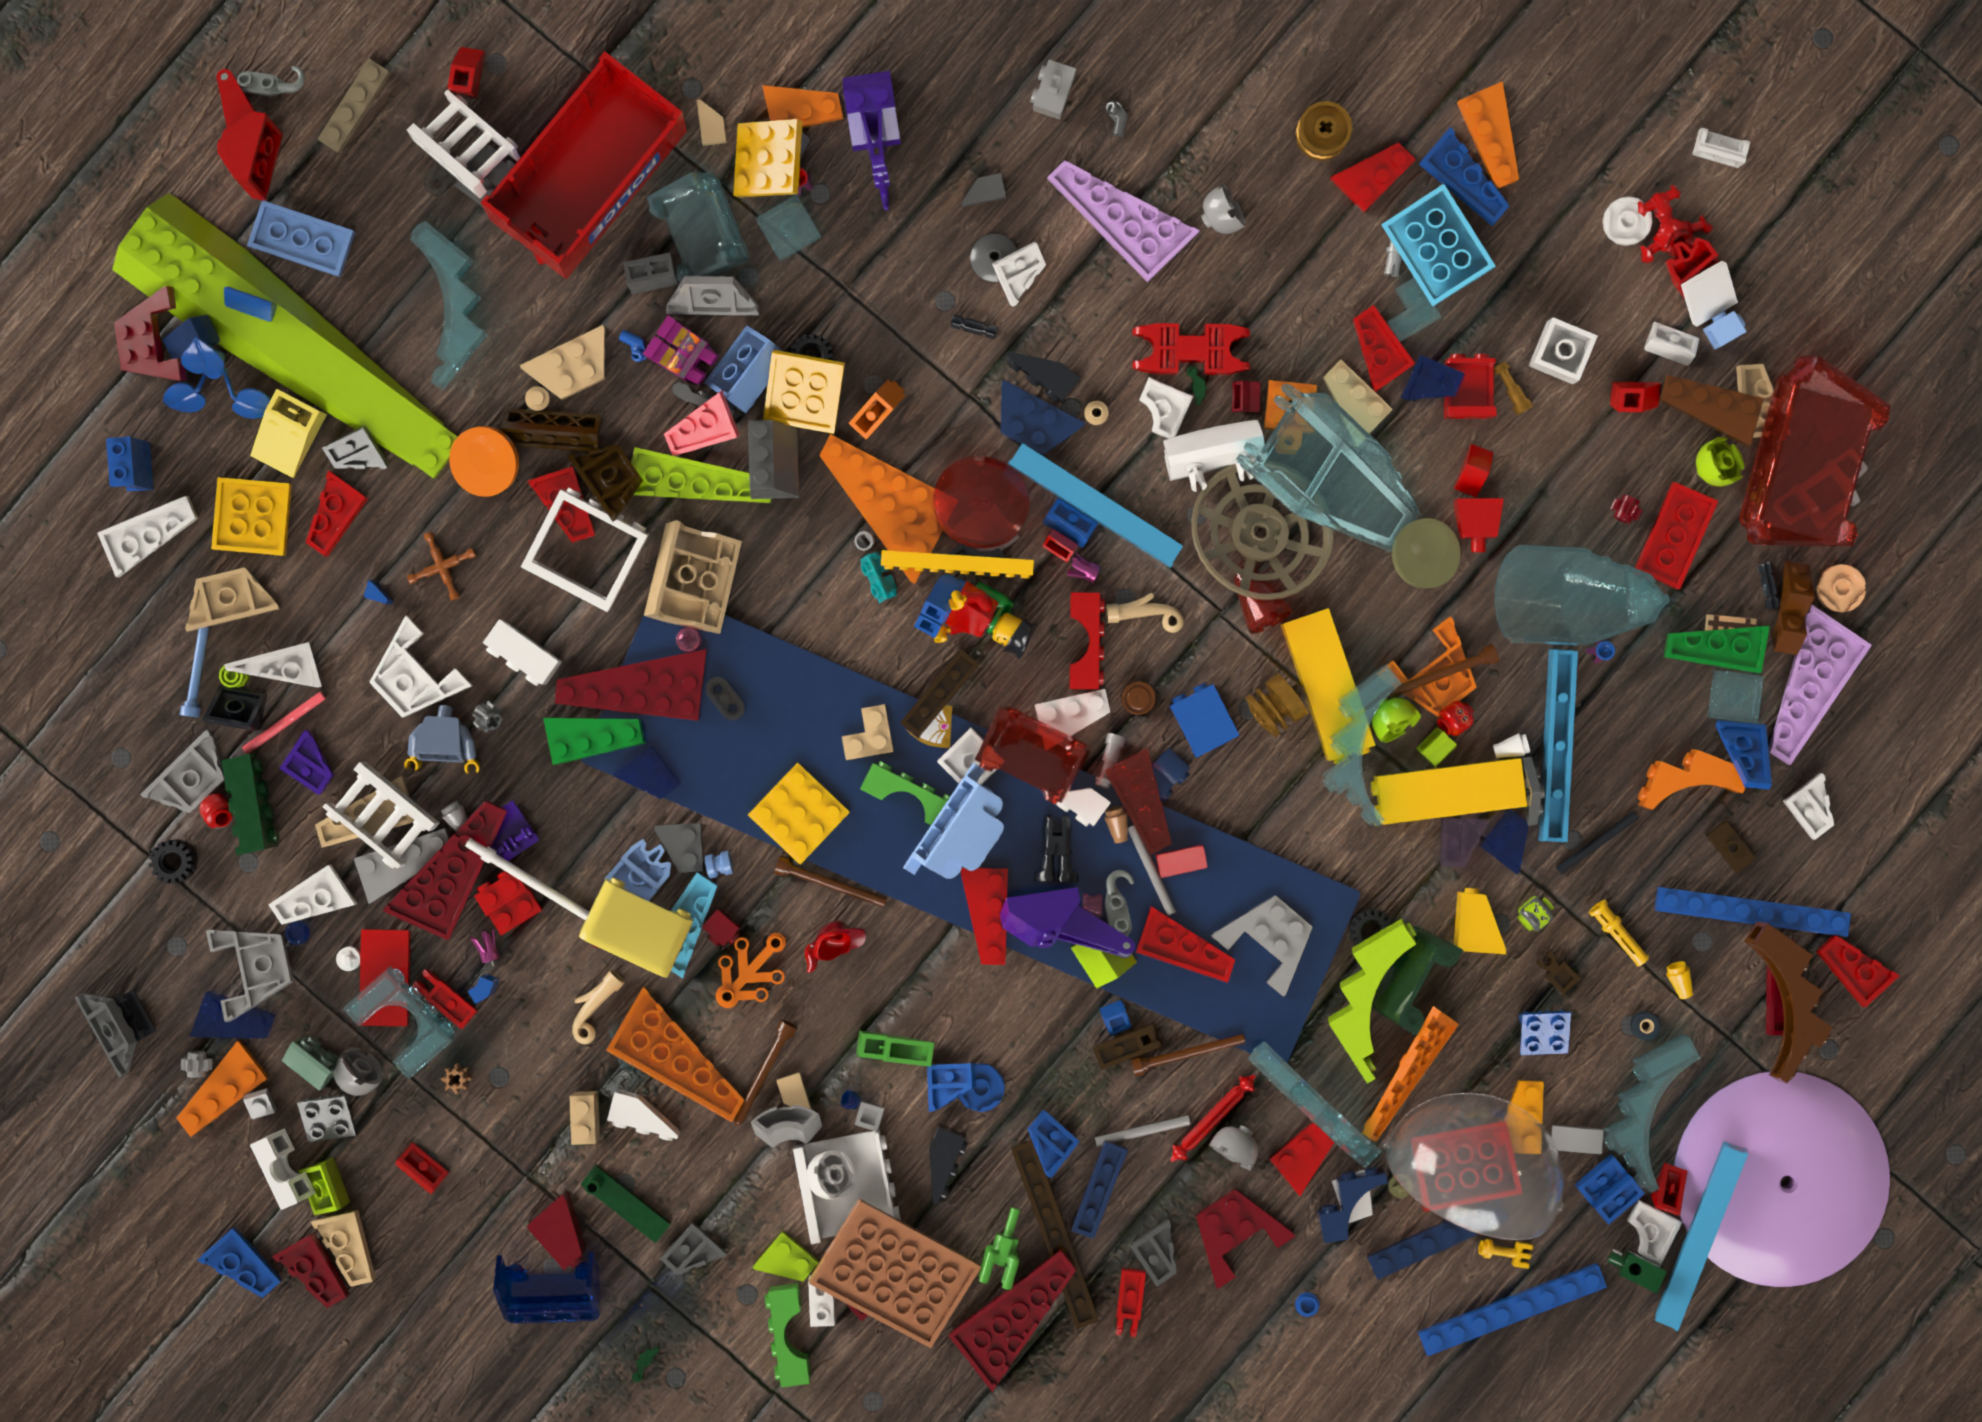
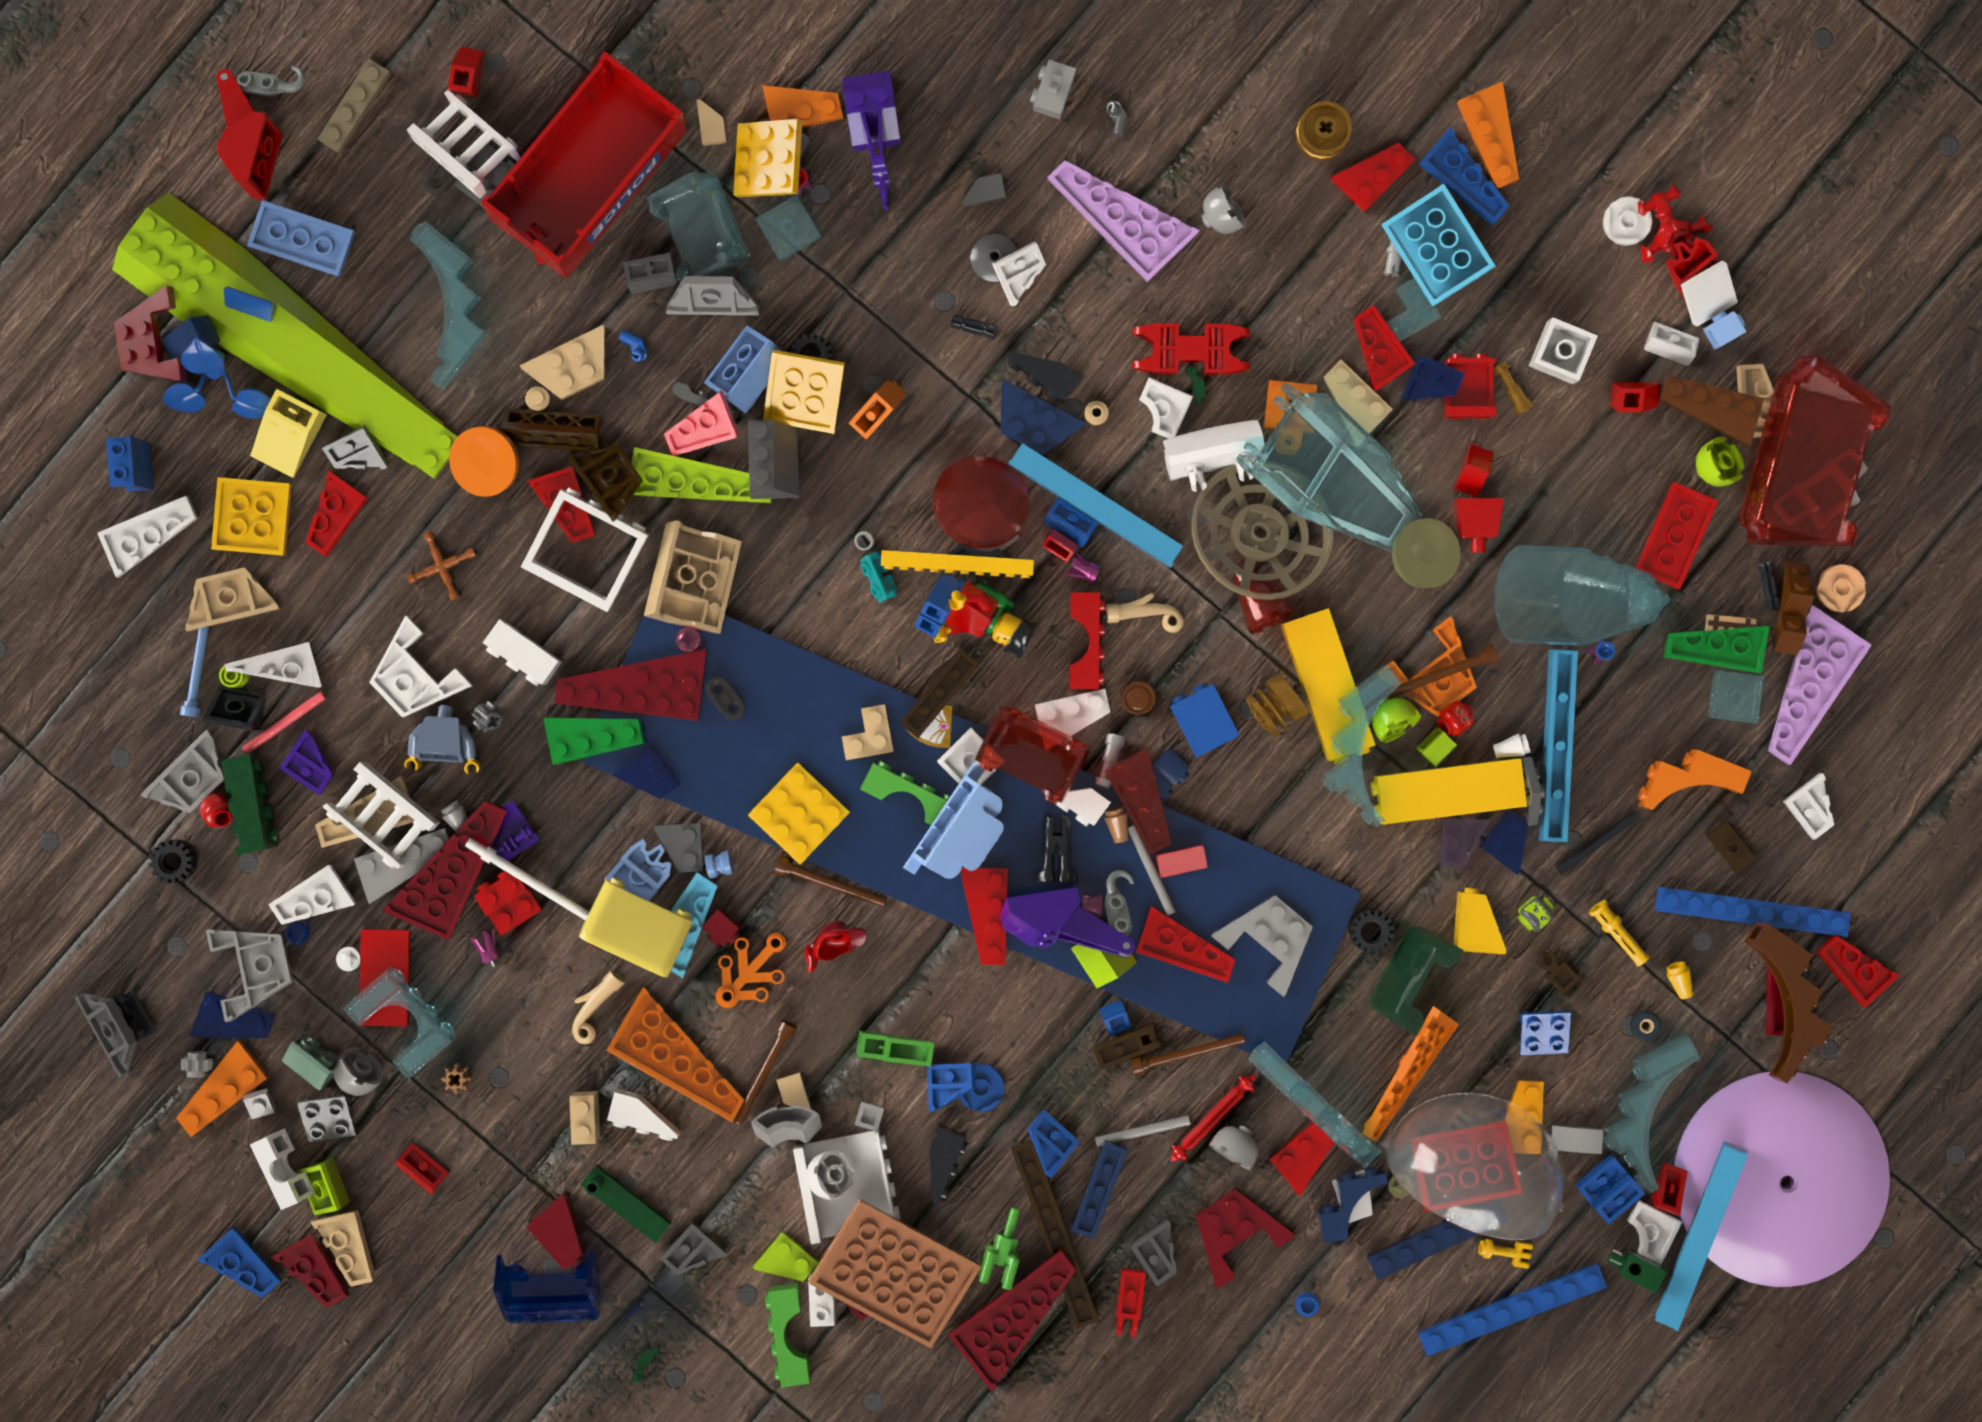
blue slope [364,580,393,605] -> none
red hinge [413,969,478,1029] -> none
blue piece [468,974,500,1004] -> none
magenta hips [643,315,719,385] -> none
orange wing [819,434,958,584] -> none
clear blue hinge [840,1089,861,1110] -> none
dark red piece [1232,381,1260,414] -> none
lime arch [1328,918,1417,1084] -> none
dark red gear [1610,495,1643,524] -> none
white hinge [1692,128,1750,168] -> none
blue wing [1715,720,1772,789] -> none

